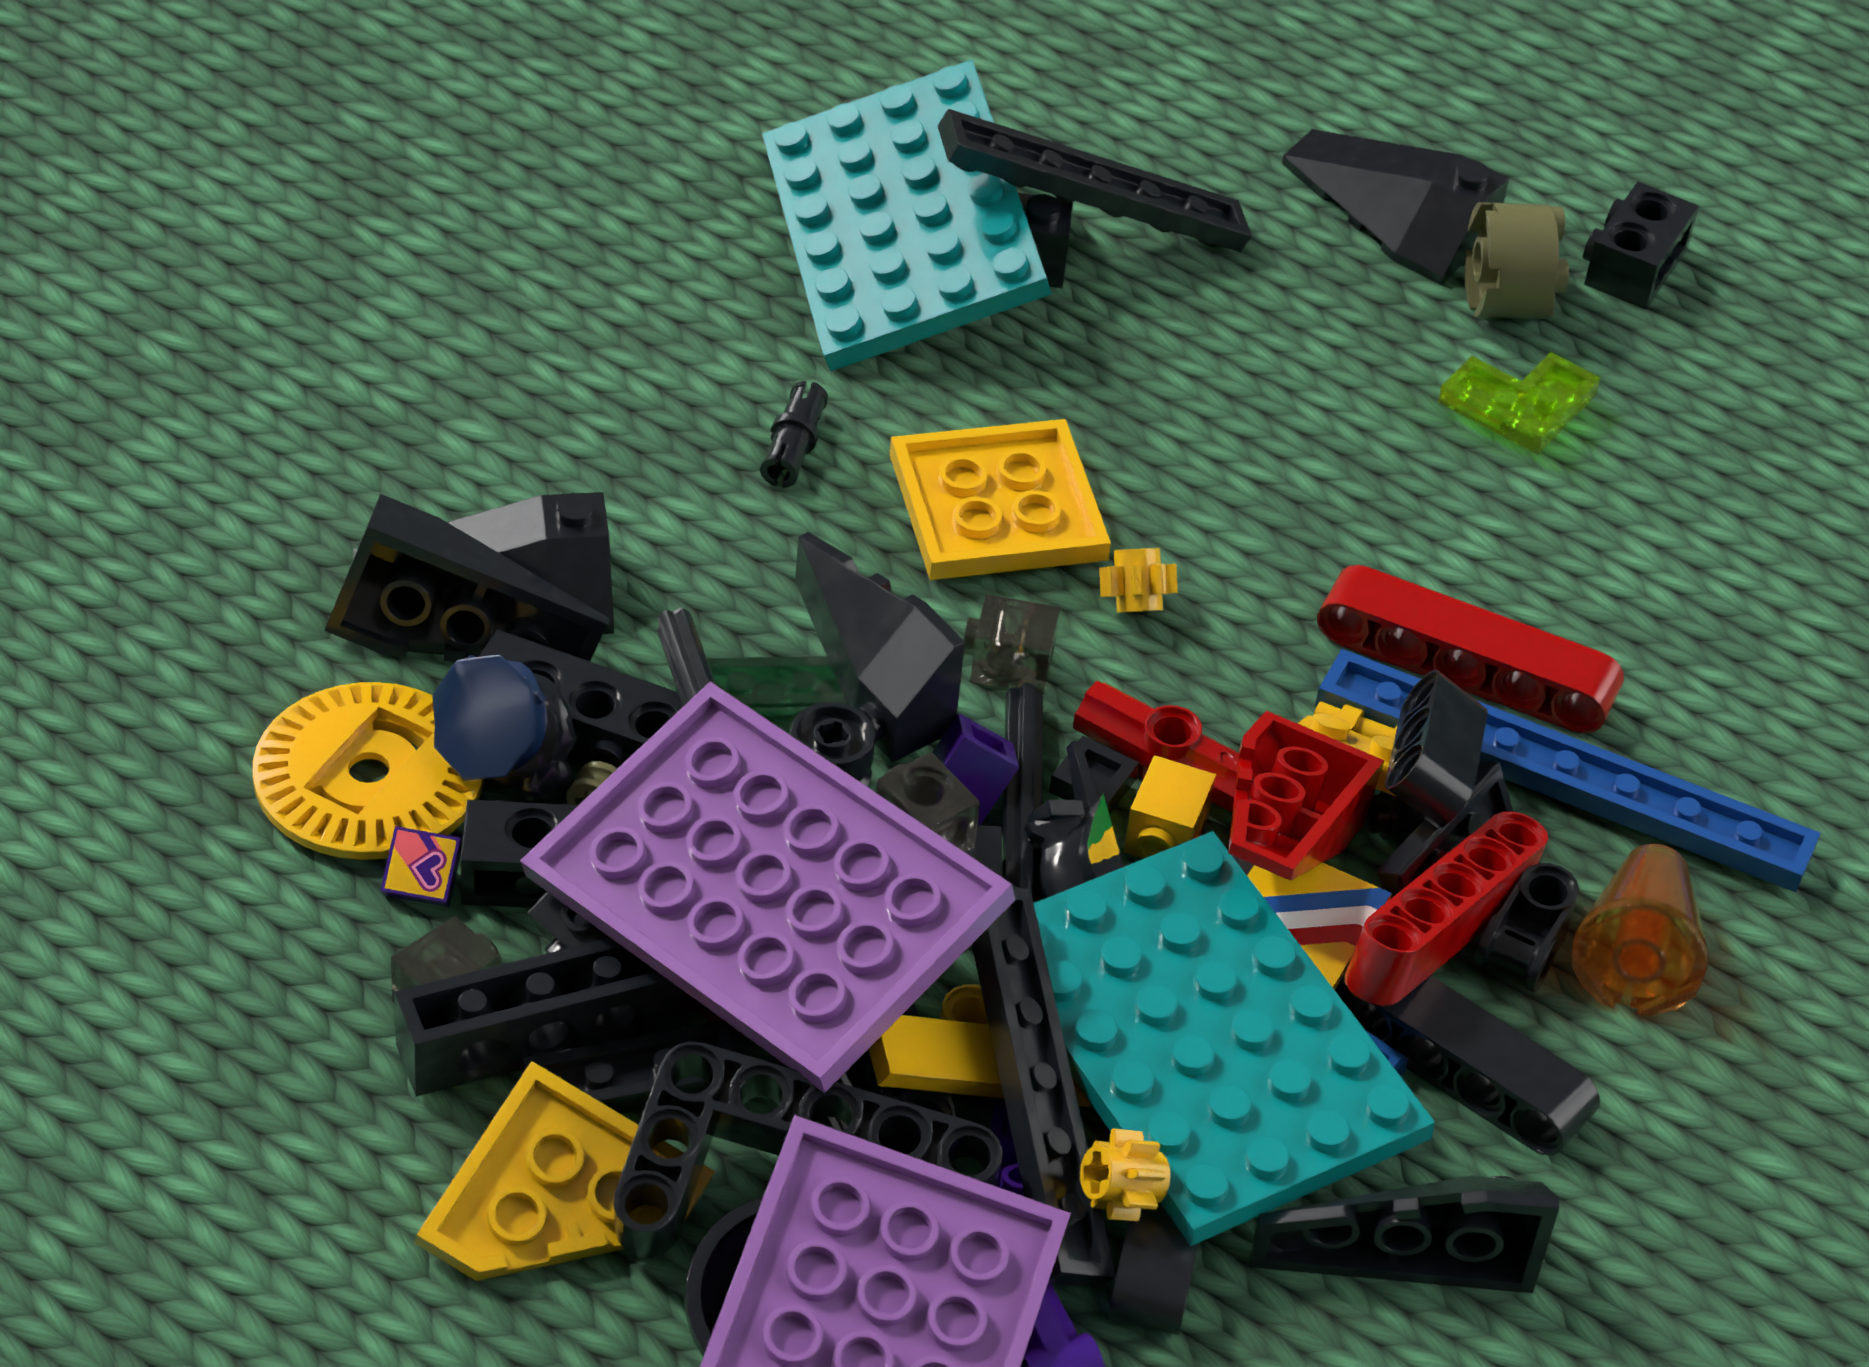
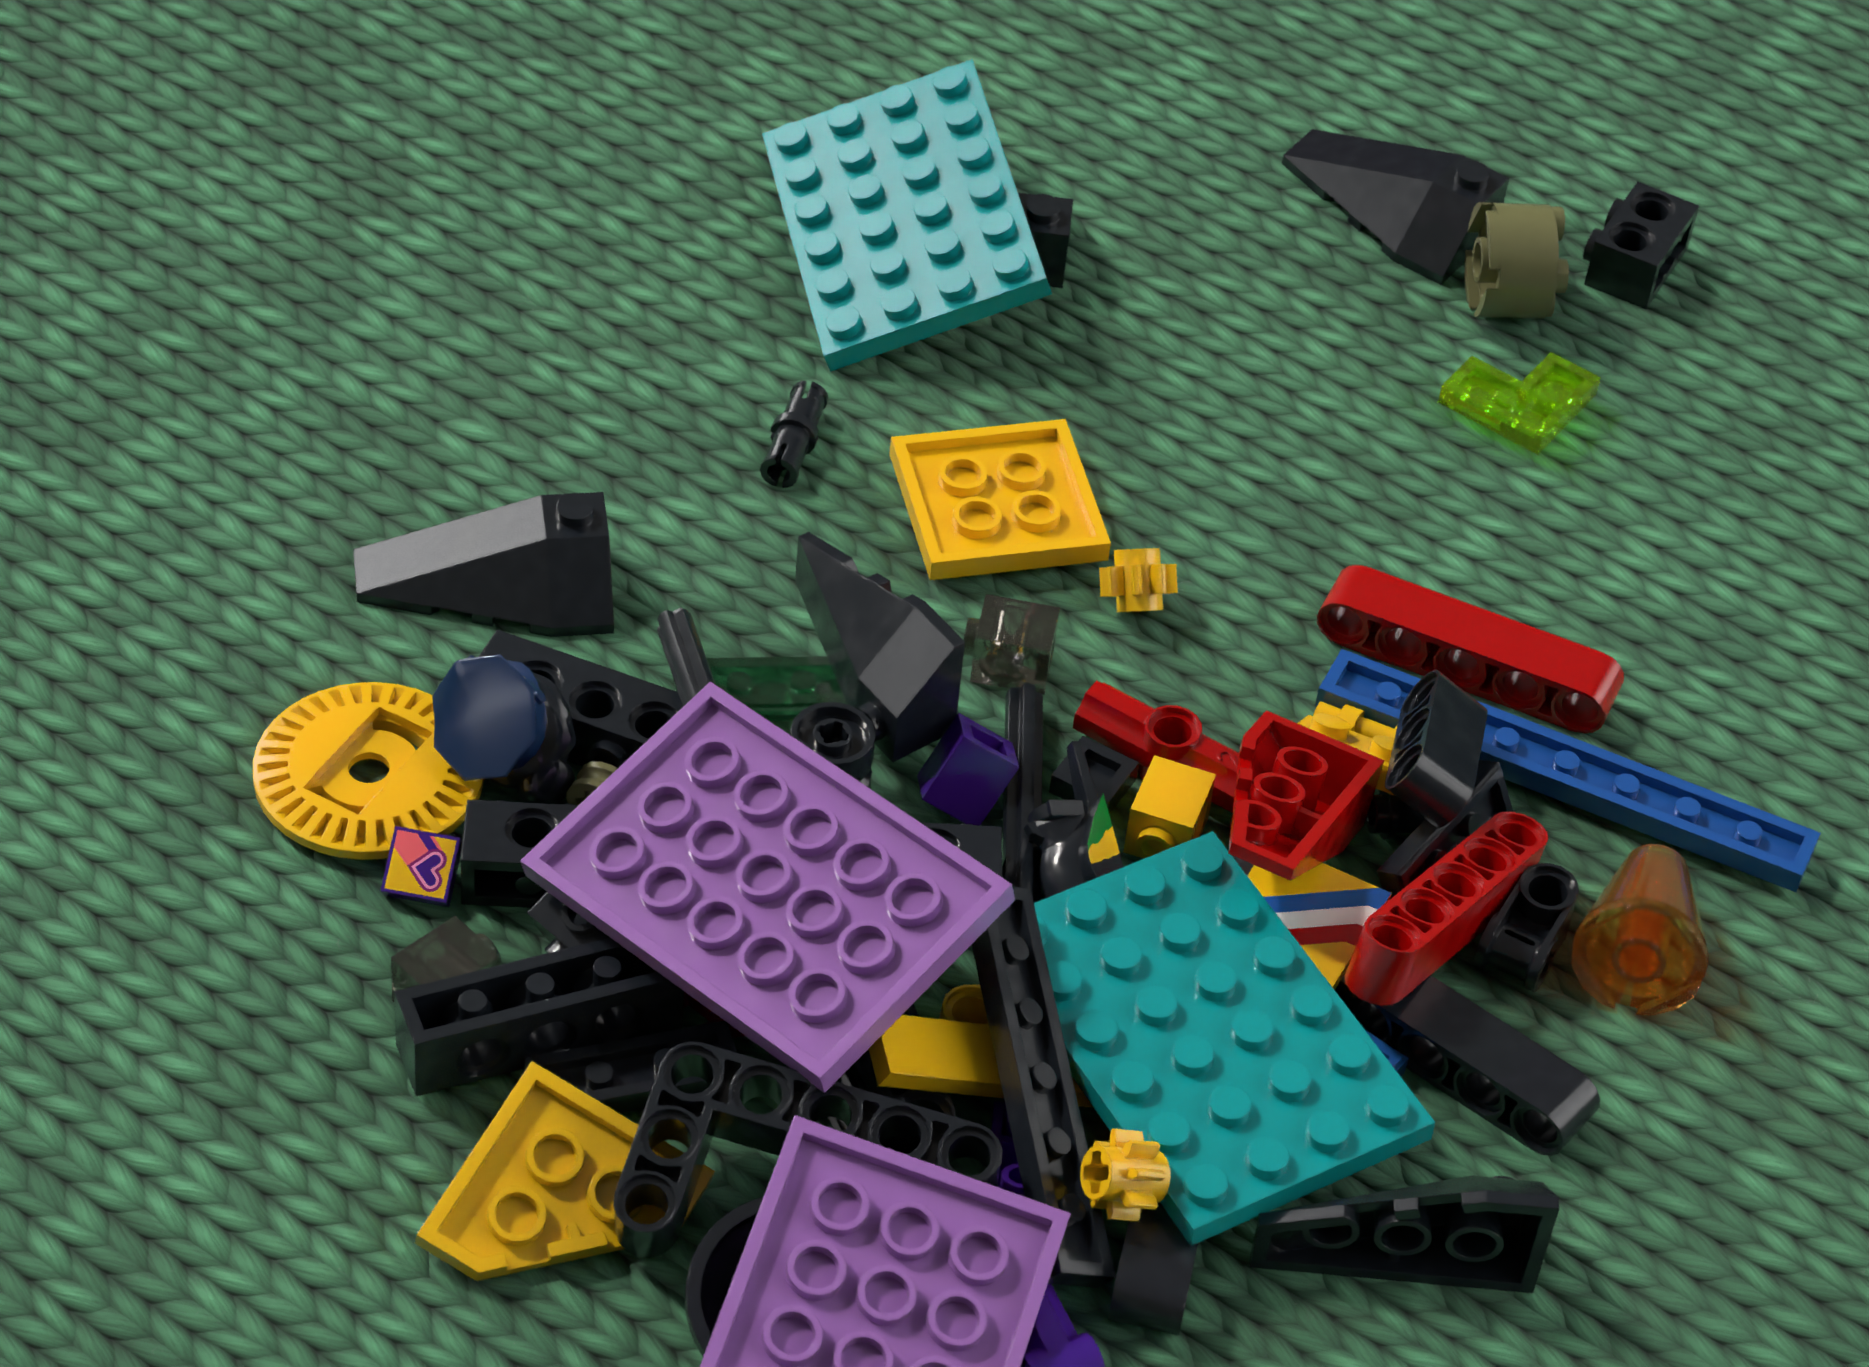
black wedge [324,494,609,662] -> none
clear smoke brick [876,752,980,852] -> none
black plate [937,108,1252,253] -> none

